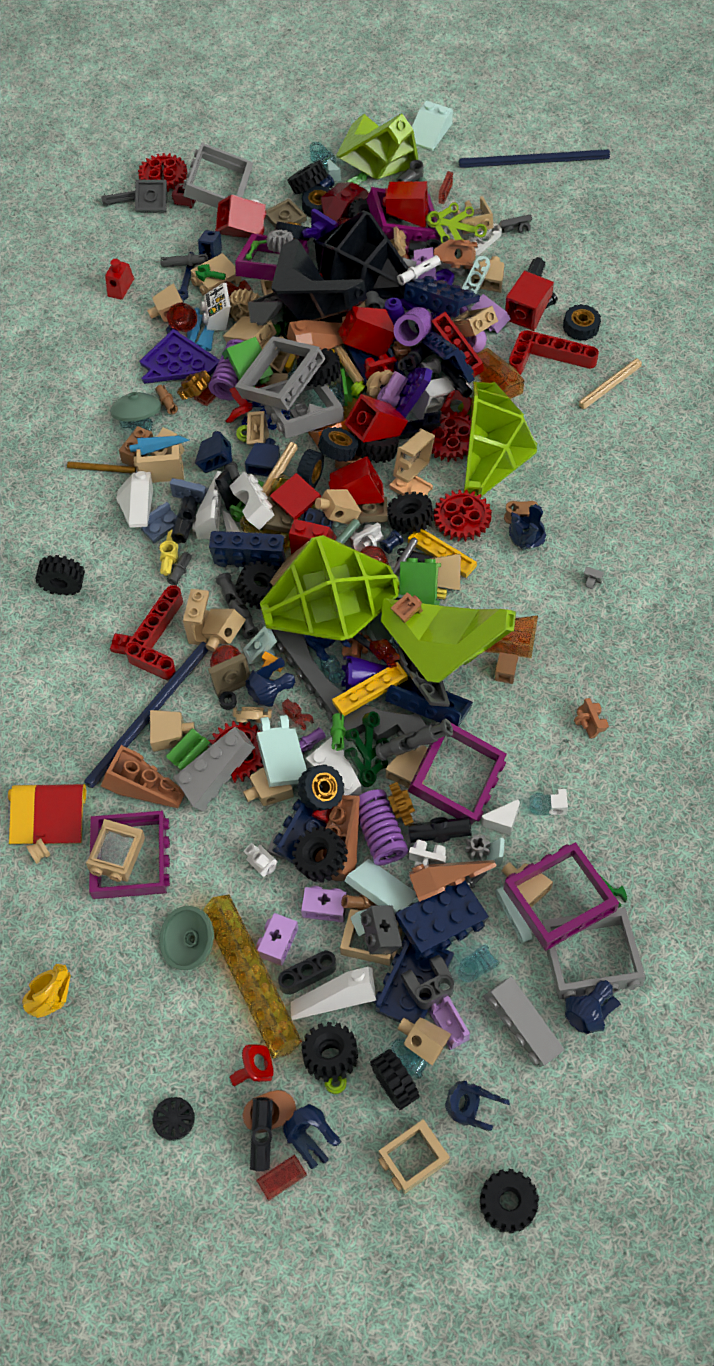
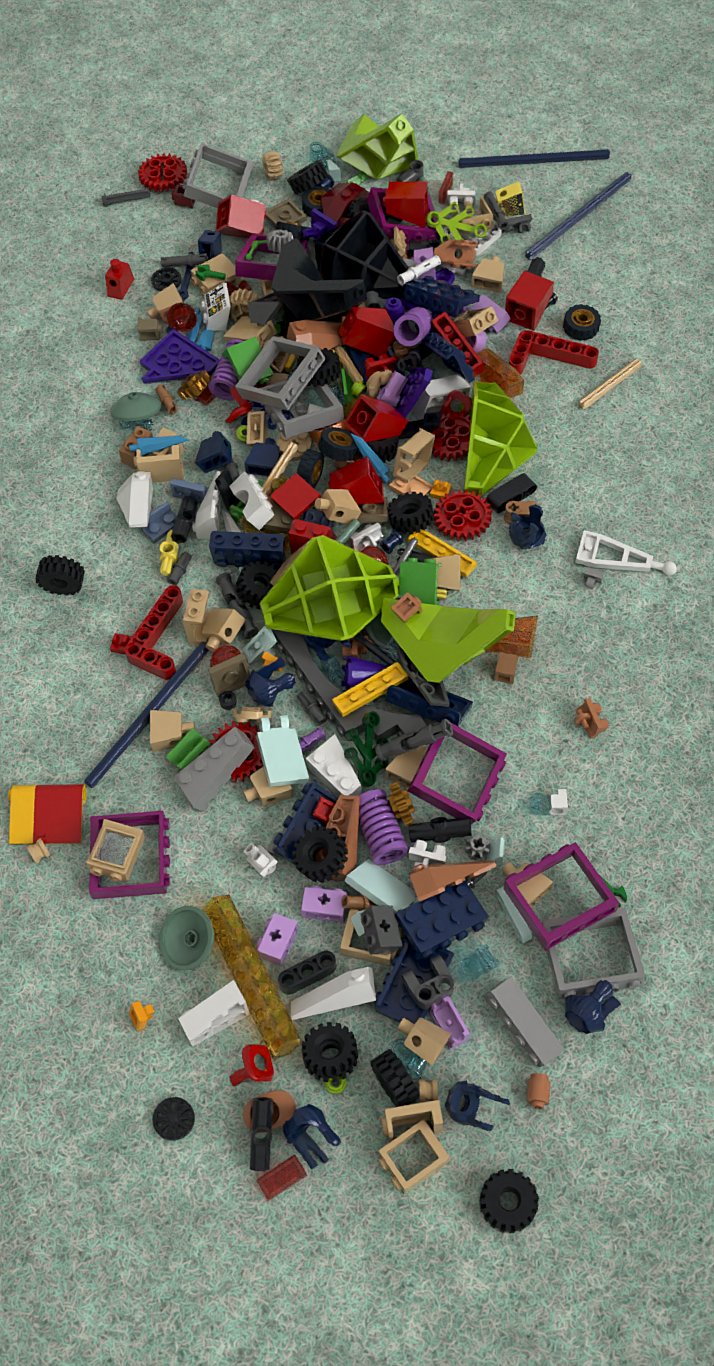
yellow helmet [22,964,71,1018] -> none
pearl gold bar [67,461,136,474] -> none
nougat wedge [101,745,185,808] -> none
dark grey plate [135,180,167,212] -> none
clear red plate [282,698,314,730] -> none
black wheel [297,764,345,811] -> none
bright green pin [330,713,346,751] -> none
clear red plate [369,639,400,668] -> none
light aqua slope [412,101,453,151] -> none
light grey bush [419,358,441,373] -> none
black pin [440,360,472,398] -> none
light aqua beam [462,256,491,294] -> none
white slope [481,800,520,835] -> none
none -> light orange tile [128,1001,155,1031]
none -> dark tan window [137,317,163,341]
none -> black wheel [151,267,181,291]
none -> white wedge [178,980,250,1047]
none -> tan gear [262,151,283,179]
none -> tan plate [277,432,312,461]
none -> dark grey axle [297,691,328,726]
none -> dark azure bar [350,433,390,483]
none -> tan panel [381,1100,443,1142]
none -> tan wheel [419,1079,438,1102]
none -> light orange tile [430,479,452,499]
none -> white hips [447,183,475,209]
none -> dark grey pin [484,191,509,230]
none -> black beam [486,473,537,514]
none -> torso [495,182,525,217]
none -> dark blue axle [525,172,632,260]
none -> nougat brick [526,1073,550,1109]
none -> white plate [575,530,677,576]

